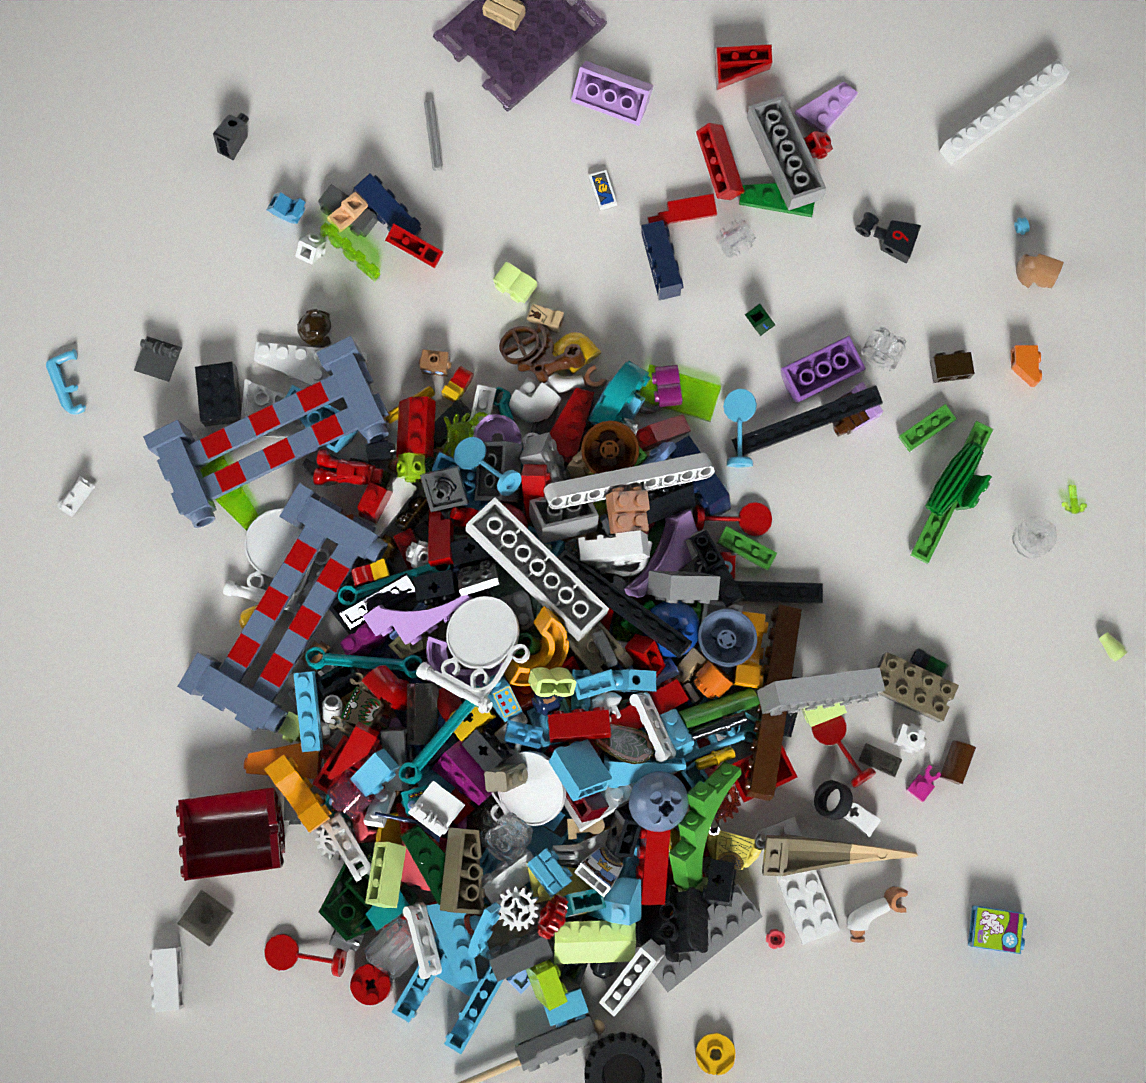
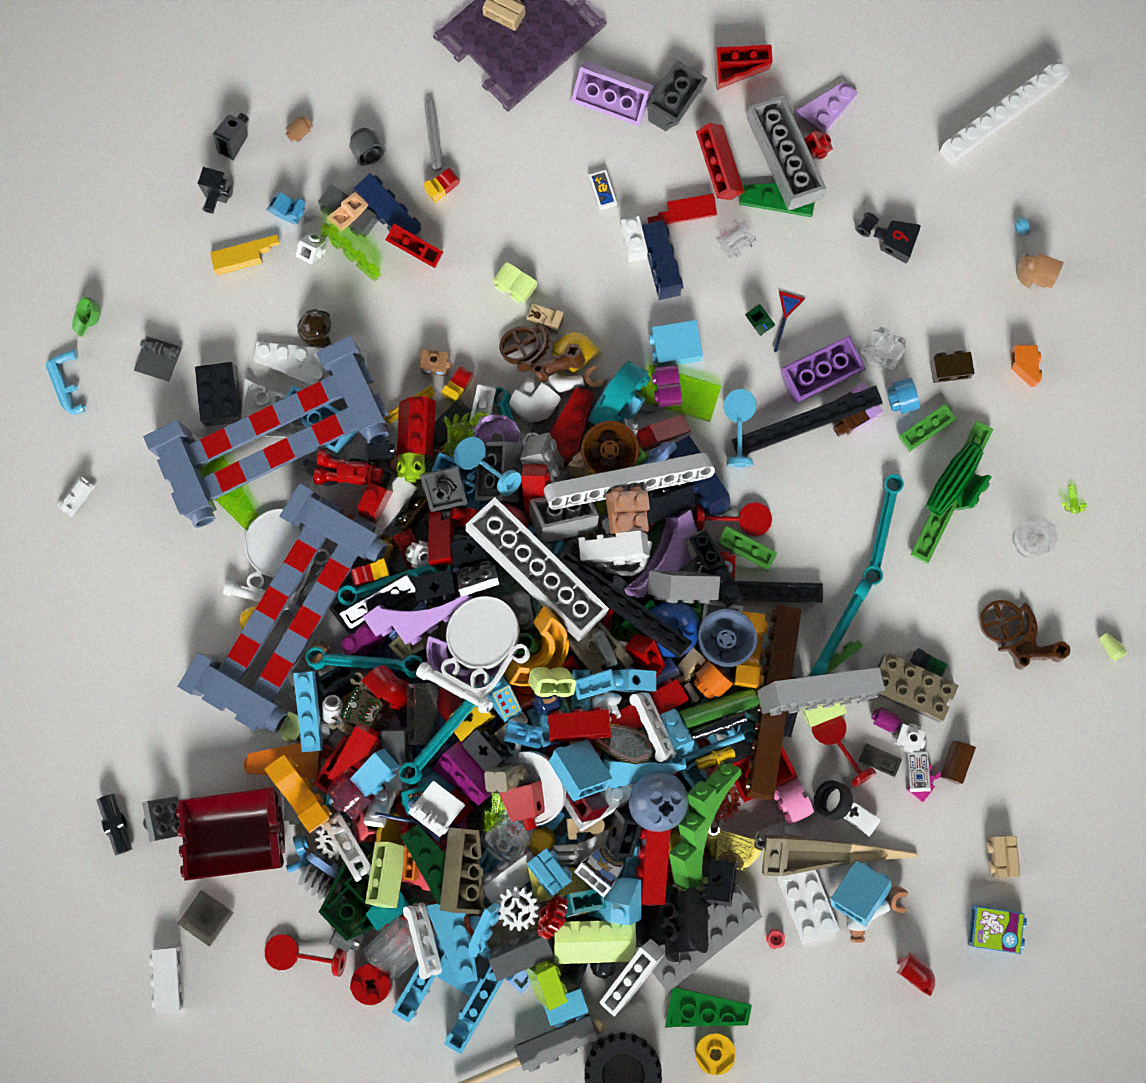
none -> bright green cap [72,297,101,337]
none -> black piece [96,793,133,856]
none -> dark grey plate [142,796,180,842]
none -> black brick [197,167,233,214]
none -> yellow piece [210,235,280,275]
none -> medium nougat brick [285,115,313,142]
none -> dark azure plate [286,834,310,873]
none -> light grey piece [298,863,333,902]
none -> light blue plate [306,850,342,879]
none -> dark grey piece [349,128,386,166]
none -> orange piece [403,845,420,881]
none -> leg [423,168,460,203]
none -> clear neon green slope [484,791,506,831]
none -> torso [499,780,545,831]
none -> yellow head [527,827,556,857]
none -> white brick [620,216,648,262]
none -> dark grey slope [647,59,707,131]
none -> medium azure brick [648,320,703,367]
none -> green wing [664,987,752,1028]
none -> bright pink brick [773,778,814,826]
none -> piece [774,291,806,352]
none -> teal piece [809,579,872,676]
none -> bright green plate [824,640,863,675]
none -> medium azure brick [830,861,892,927]
none -> teal piece [862,474,904,586]
none -> magenta brick [871,706,902,733]
none -> dark azure piece [886,378,920,414]
none -> red brick [897,952,935,996]
none -> white tile [908,752,931,792]
none -> reddish brown piece [979,600,1071,670]
none -> tan brick [986,836,1020,878]

